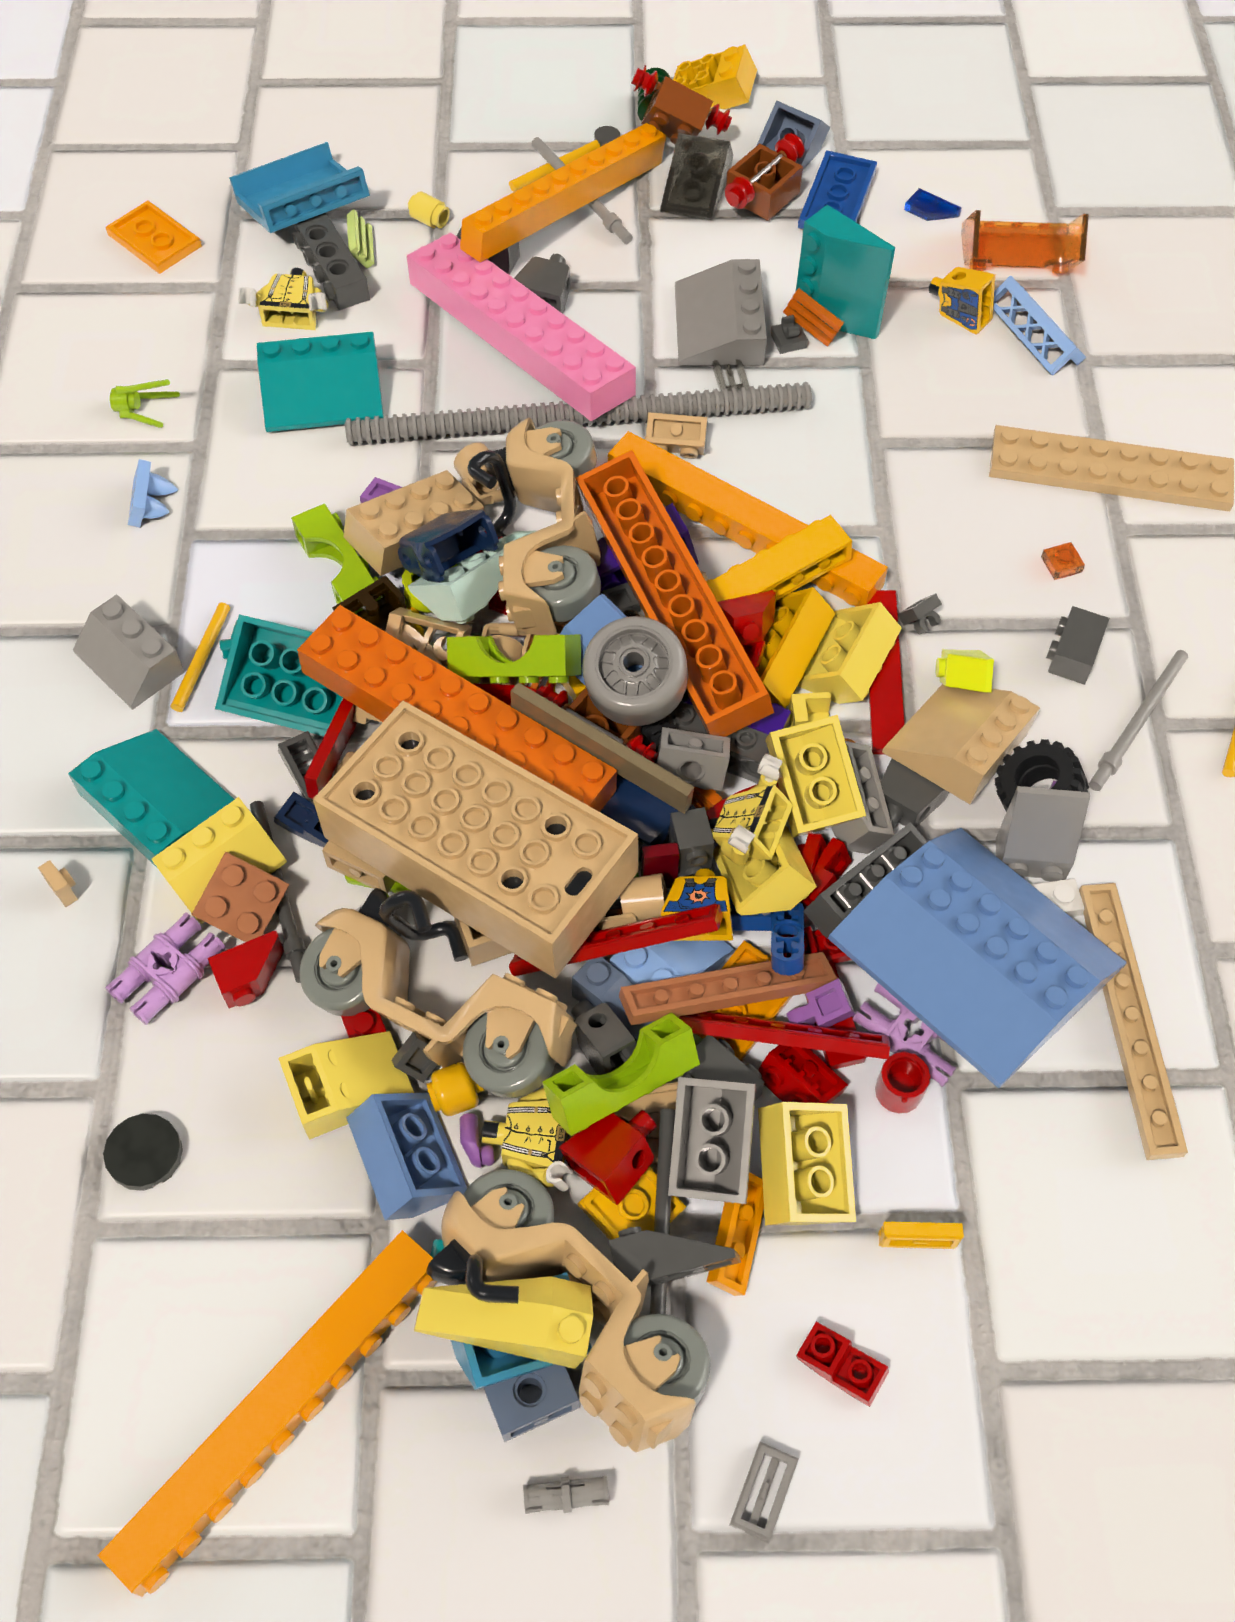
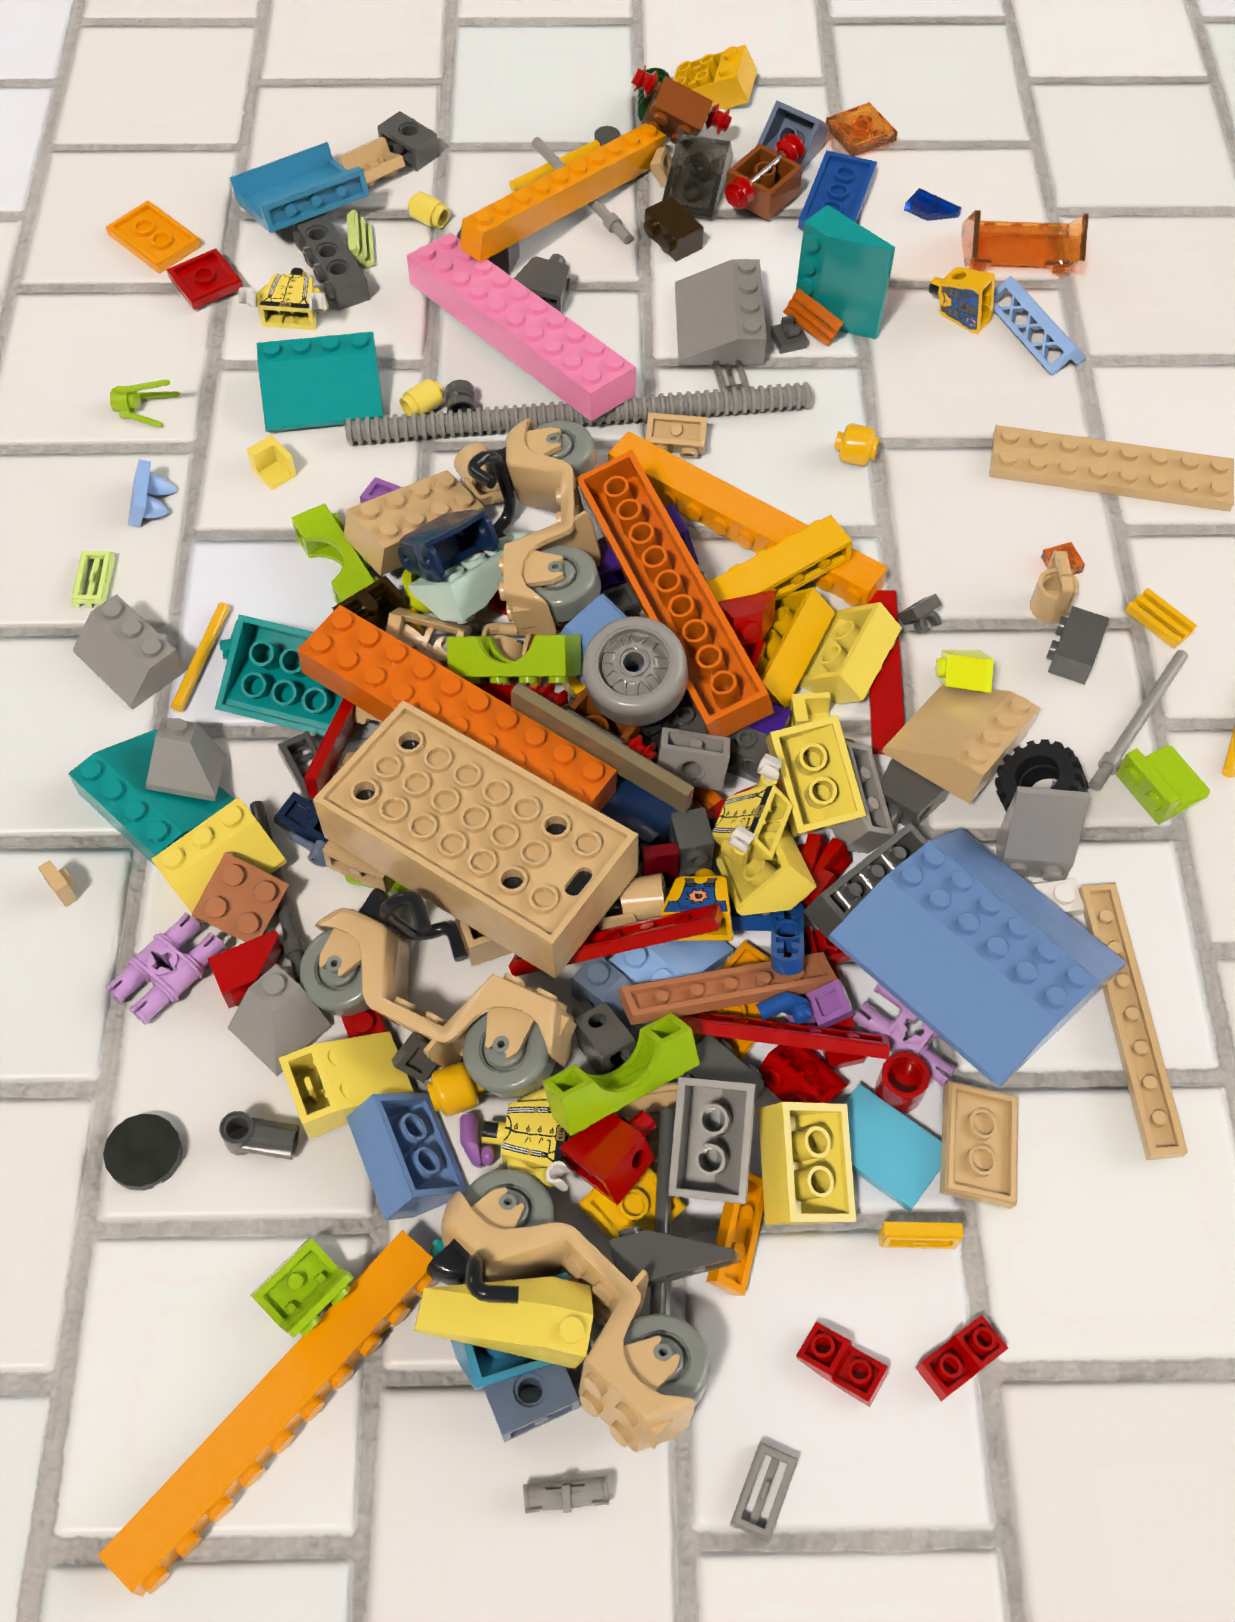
none -> yellowish green tile [71,551,115,608]
none -> light grey slope [146,716,227,802]
none -> red plate [167,248,243,310]
none -> dark grey piece [219,1111,300,1160]
none -> light grey slope [228,964,332,1077]
none -> light yellow panel [246,435,297,490]
none -> lime bracket [250,1237,354,1338]
none -> sand blue hand [290,832,326,867]
none -> tan bracket [338,137,405,187]
none -> dark grey brick [377,111,439,171]
none -> light yellow brick [399,379,444,416]
none -> dark grey wheel [445,379,476,413]
none -> dark brown brick [643,196,704,262]
none -> tan plate [650,146,677,187]
none -> blue arm [756,992,812,1024]
none -> clear orange plate [825,102,898,156]
none -> yellow head [834,423,880,466]
none -> medium azure tile [844,1083,942,1212]
none -> red slope [915,1315,1008,1402]
none -> tan tile [940,1081,1018,1209]
none -> tan piece [1030,551,1079,624]
none -> lime bracket [1116,745,1210,825]
none -> yellow tile [1125,588,1197,649]

